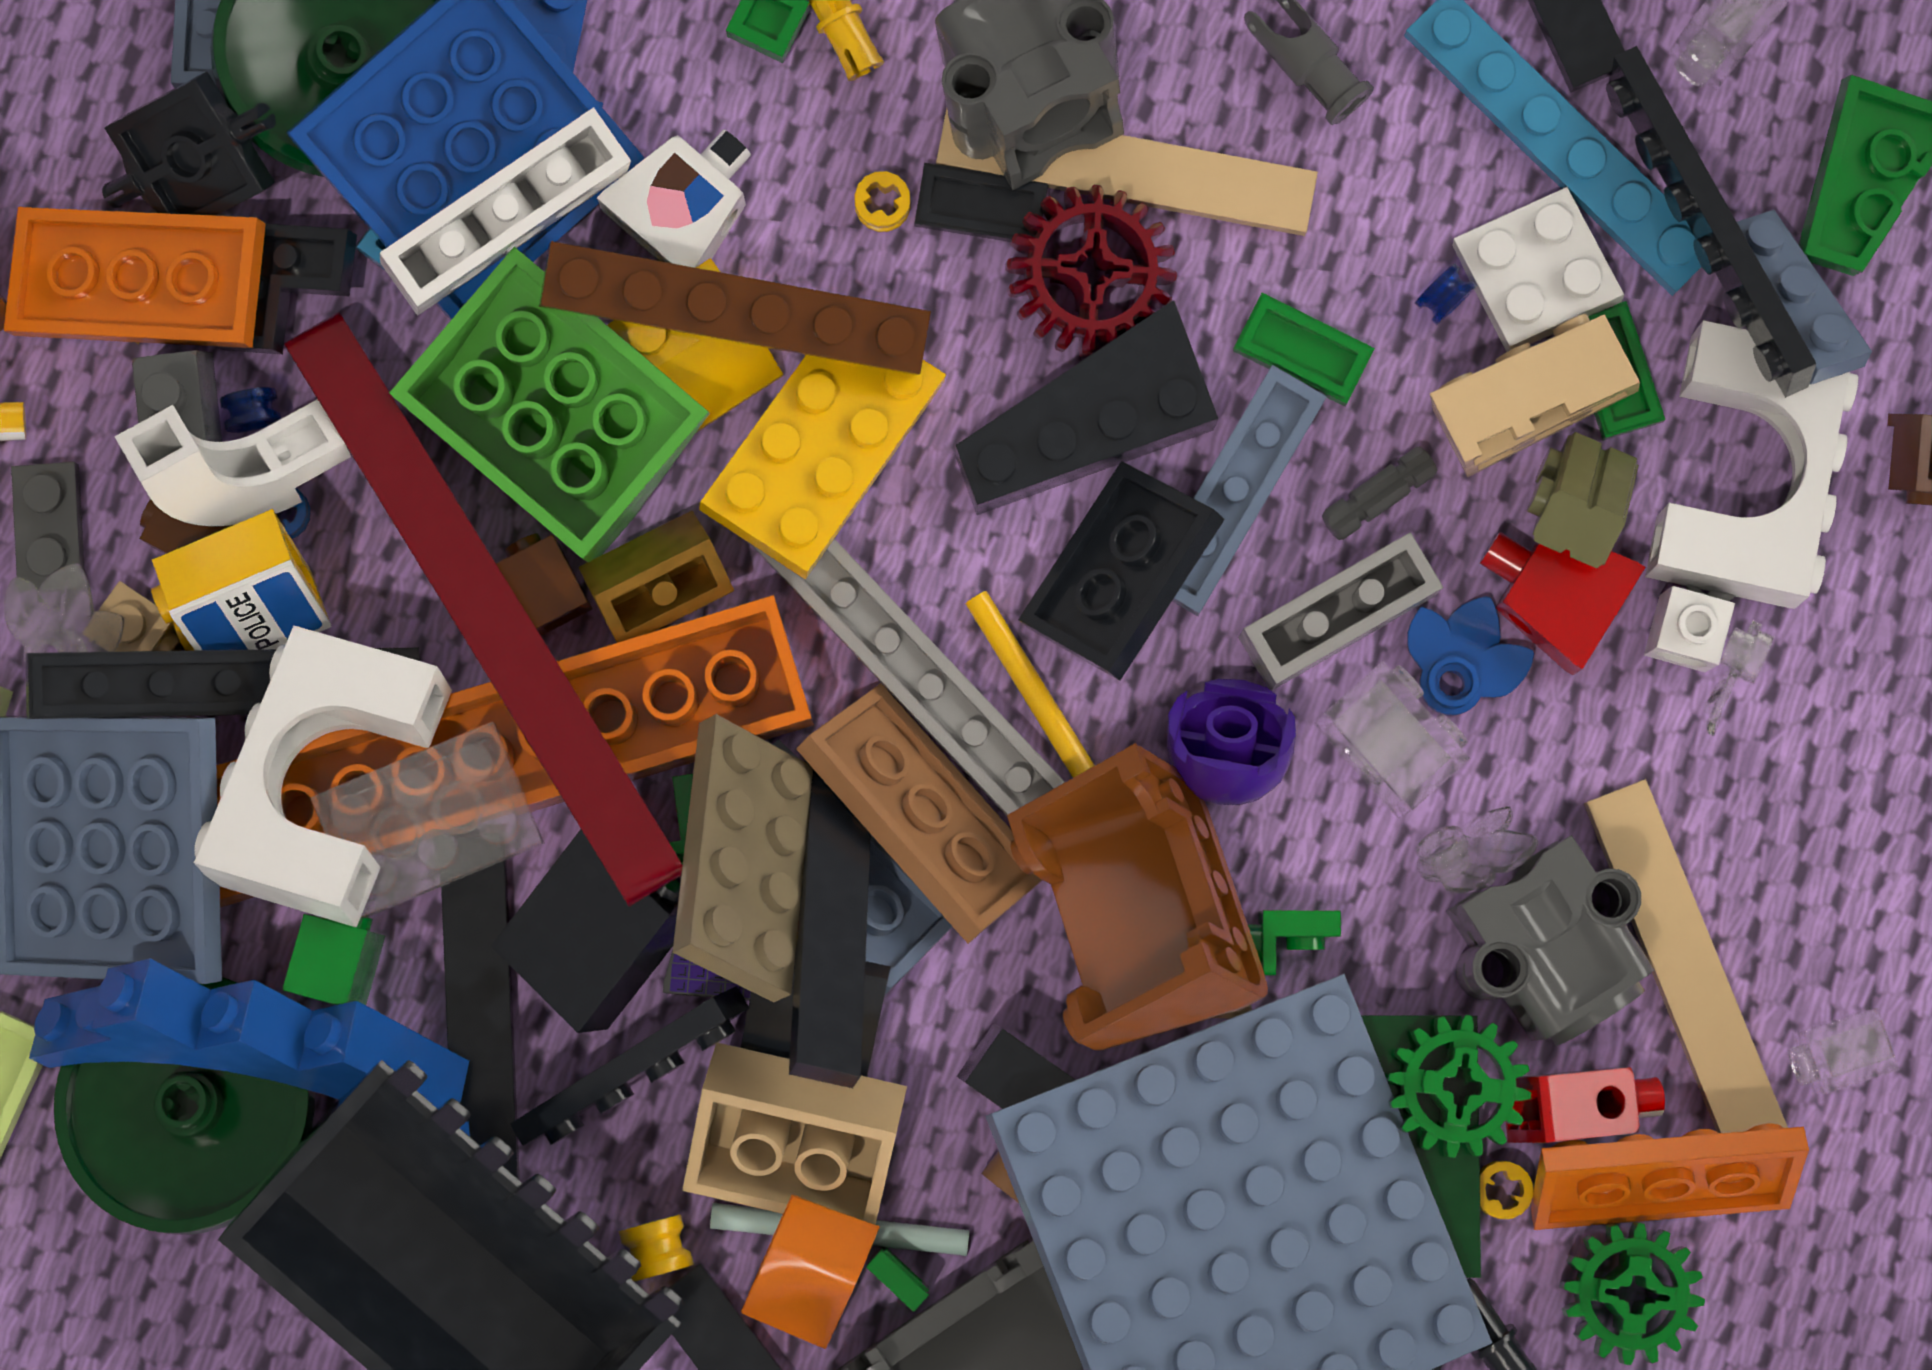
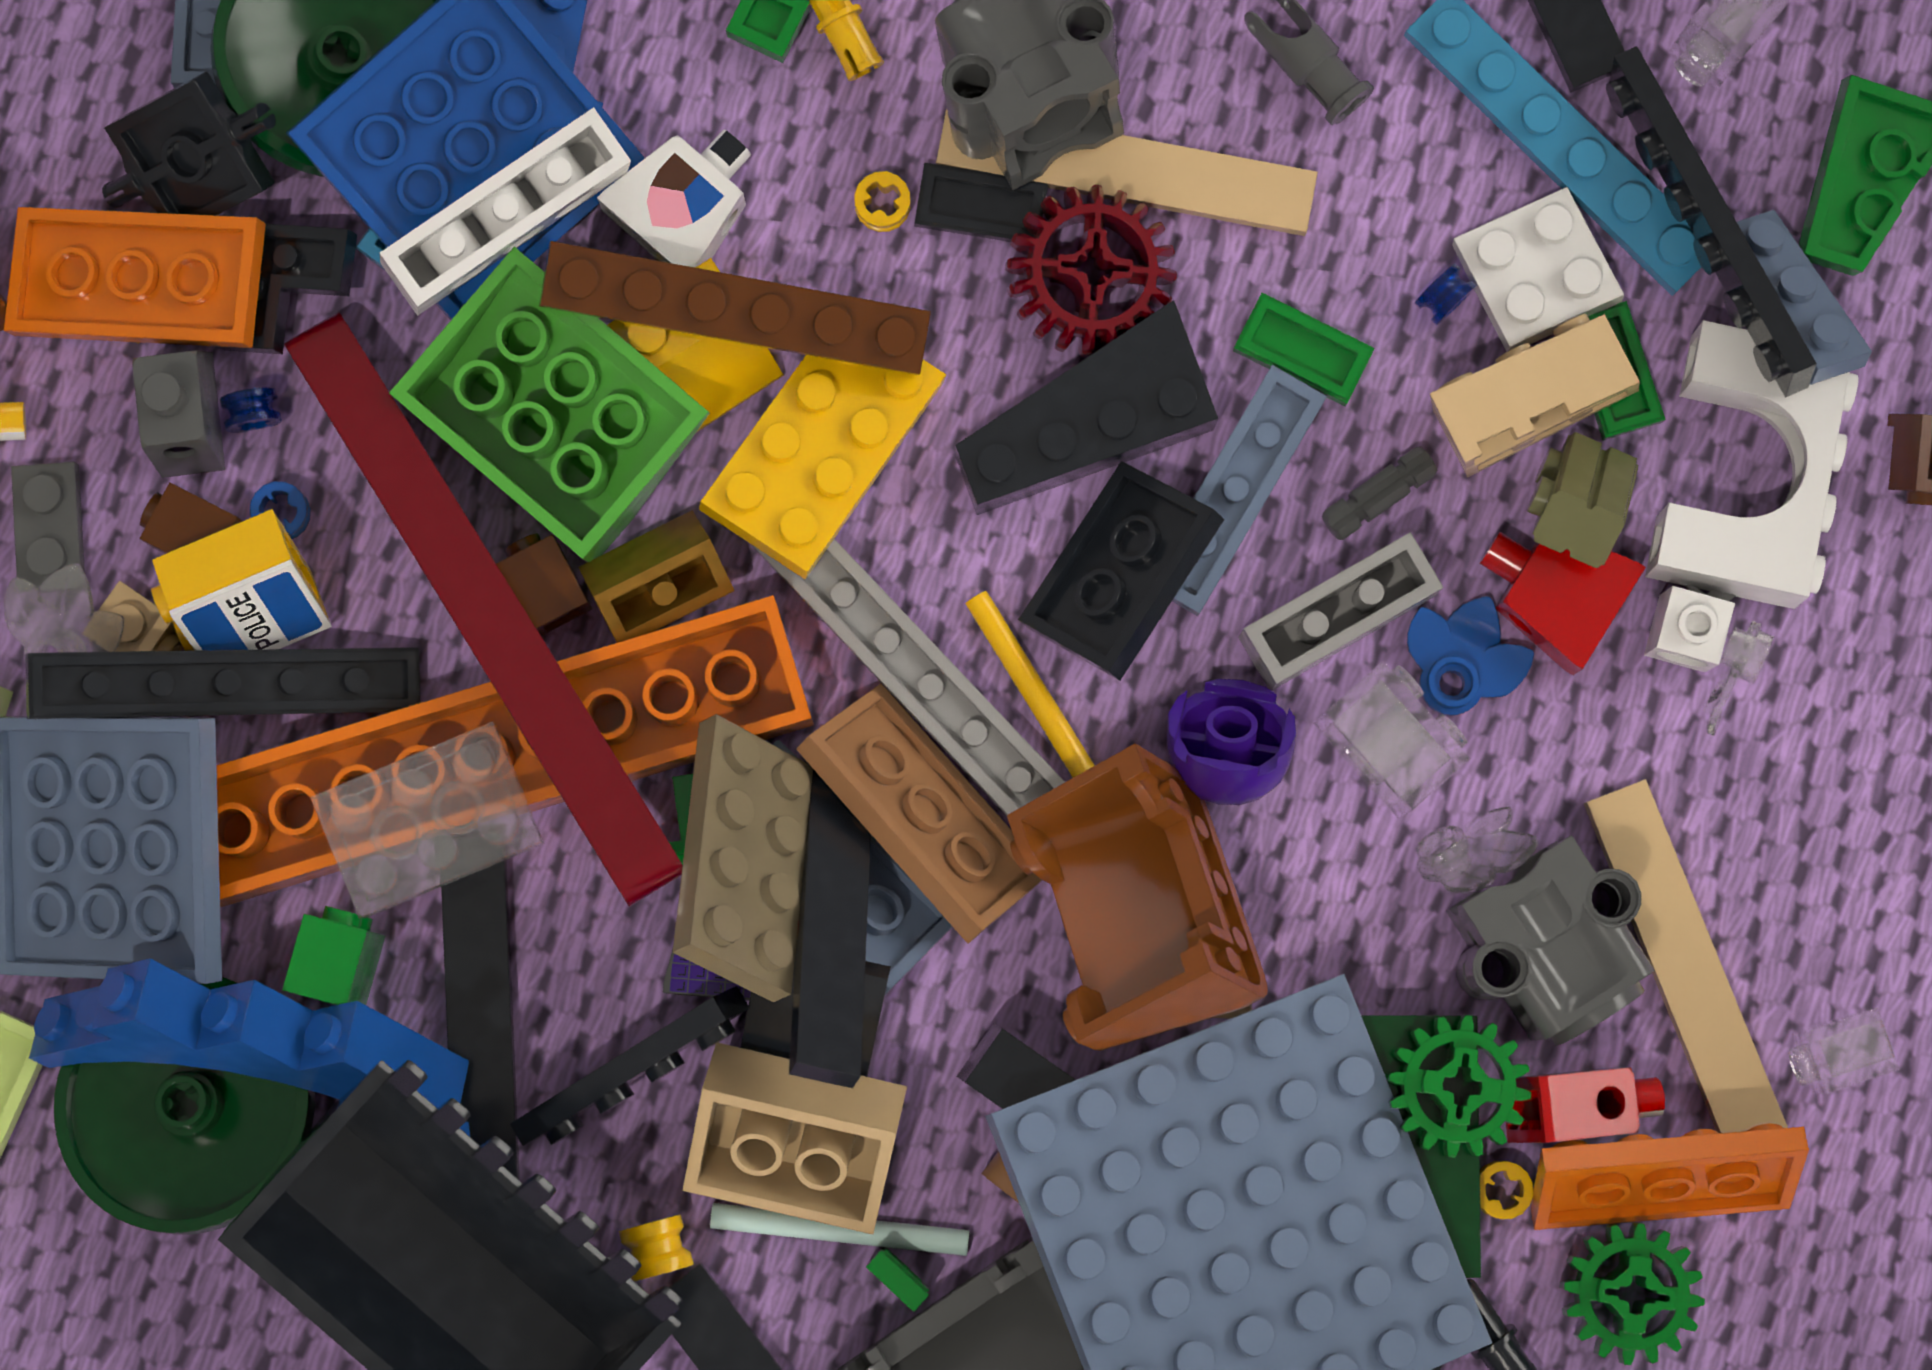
white arch [115,399,351,526] -> none
white arch [194,626,452,927] -> none
black brick [491,829,680,1033] -> none
orange piece [741,1195,880,1349] -> none
green bracket [1248,910,1341,976] -> none

